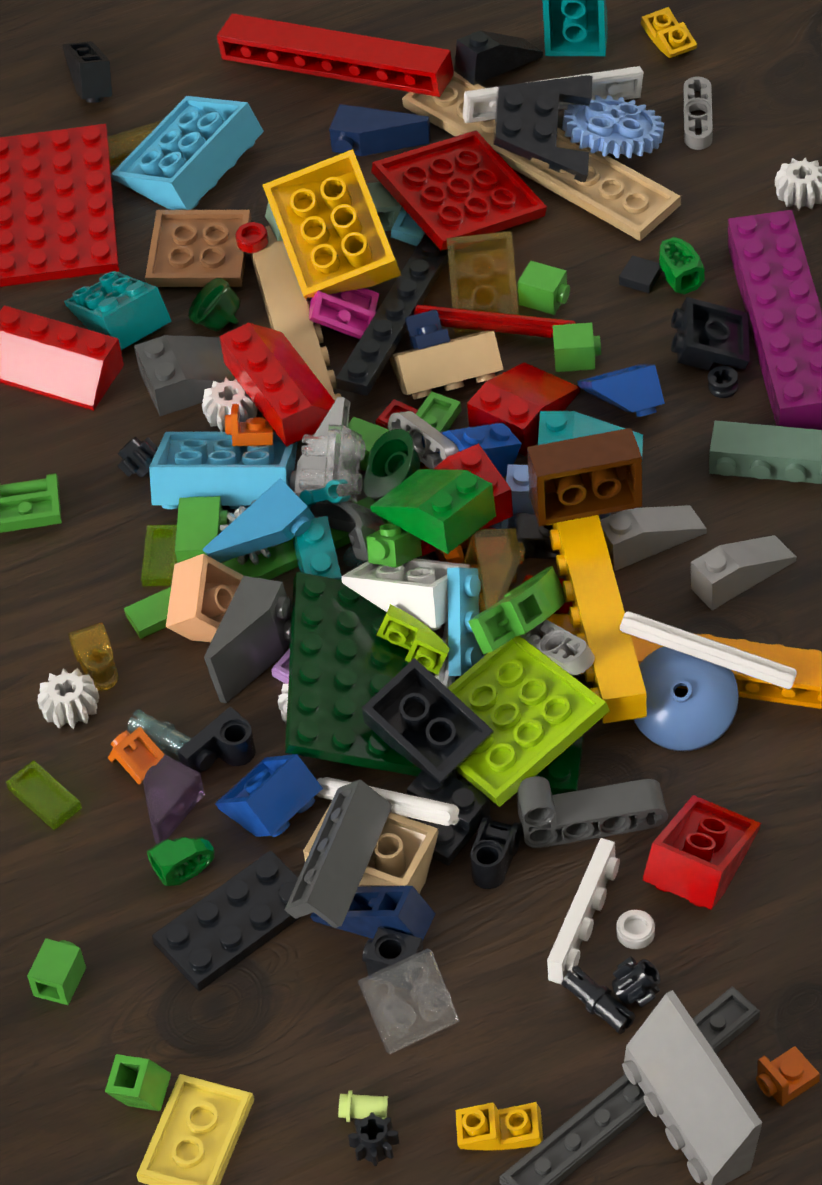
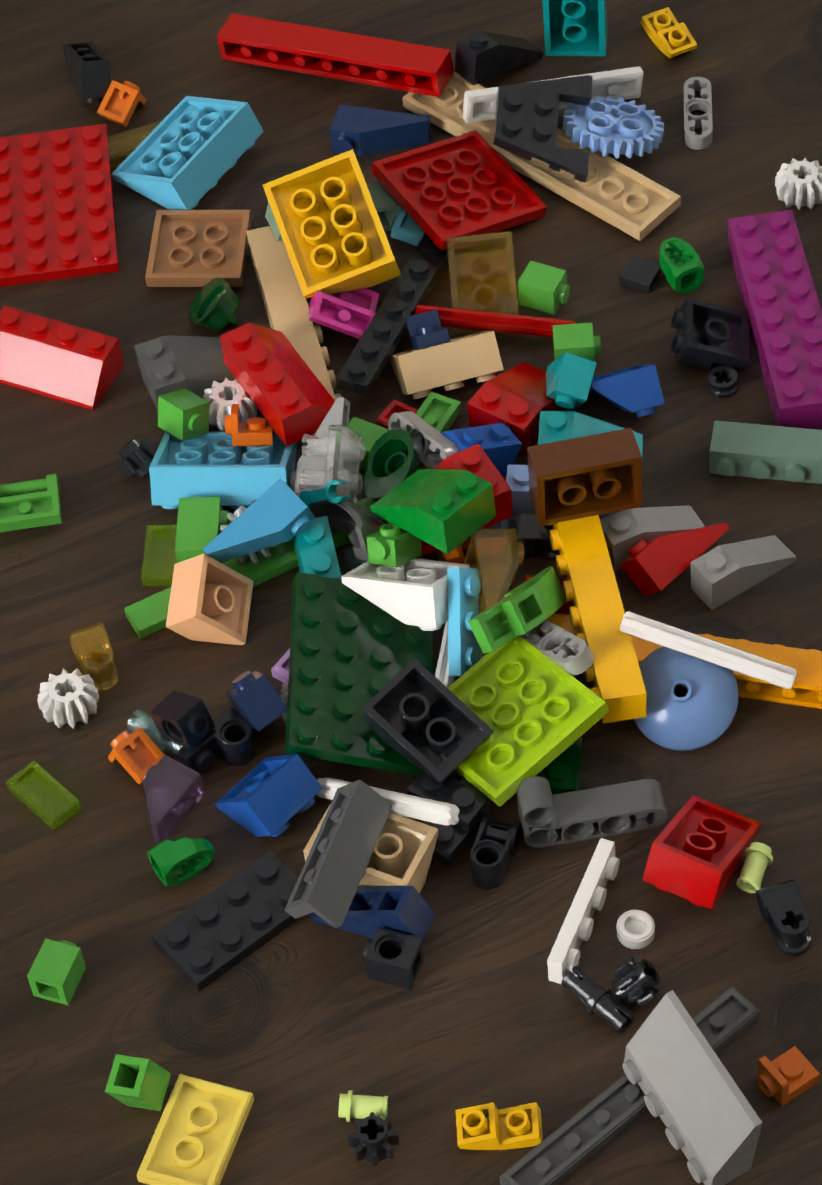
teal slope [64,271,172,350] -> none
dark grey slope [204,576,292,703] -> none
red tile [235,222,269,253] -> none
clear plate [358,948,460,1054] -> none
lime slope [376,604,450,675] -> none
none -> orange bracket [97,80,146,127]
none -> black brick [149,690,216,749]
none -> bright green brick [158,388,210,441]
none -> dark blue slope [226,671,288,731]
none -> teal slope [546,352,597,409]
none -> red slope [620,523,730,597]
none -> yellowish green pin [736,842,773,893]
none -> black piece [756,879,811,956]

